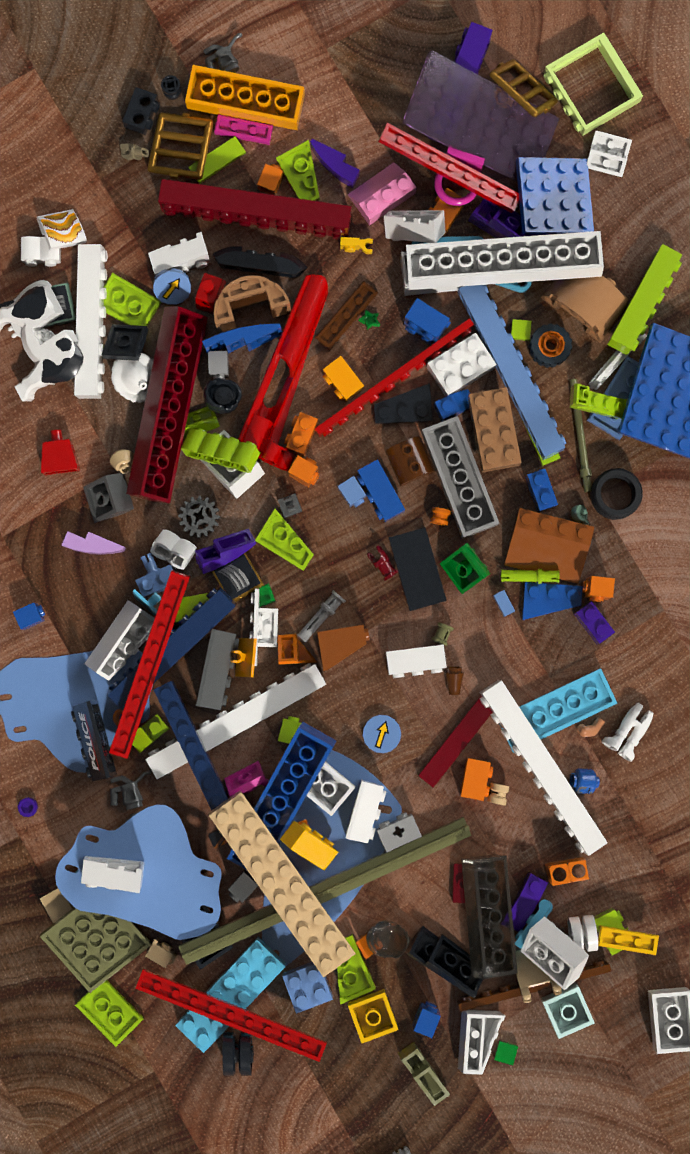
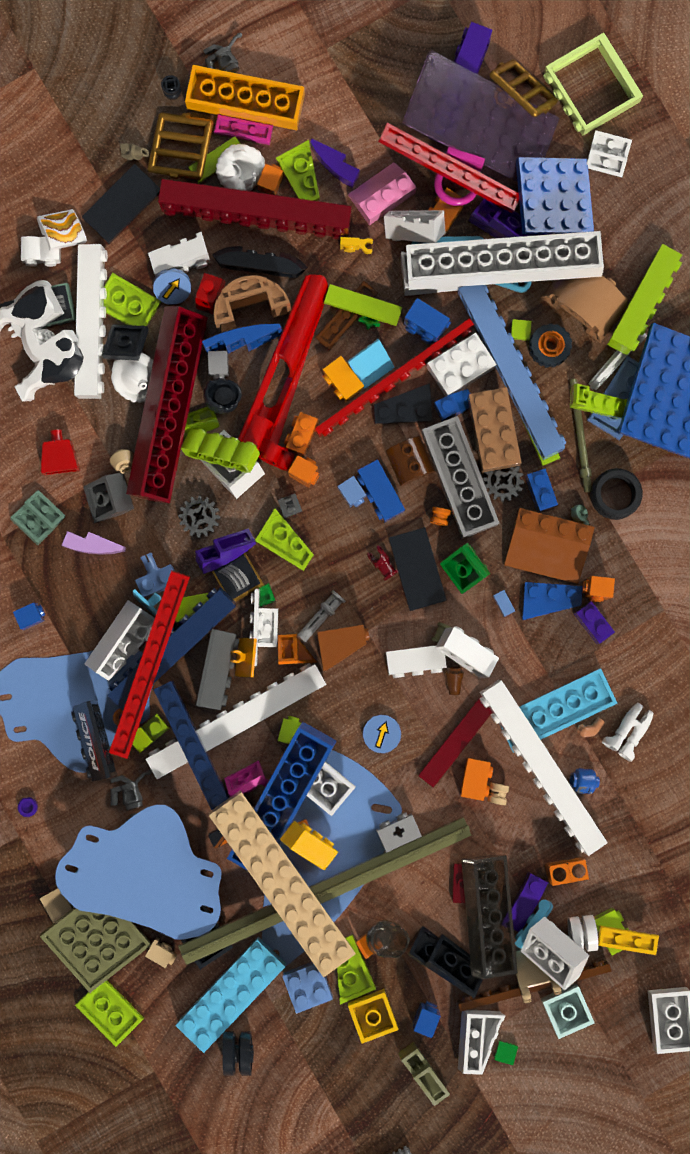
white wedge [81,856,144,893] -> none
black brick [122,87,160,135] -> none
red plate [135,969,327,1062] -> none
white brick [150,530,197,570] -> none
dark grey brick [228,869,258,903] -> none
white slope [345,779,386,843] -> none
lime pin [501,569,560,584] -> none
none -> sand green slope [10,490,66,545]
none -> black tile [82,164,160,244]
none -> white piece [216,144,265,191]
none -> lime tile [324,284,402,326]
none -> medium azure piece [347,339,395,389]
none -> white brick [435,626,499,679]
none -> dark grey gear [483,466,524,502]

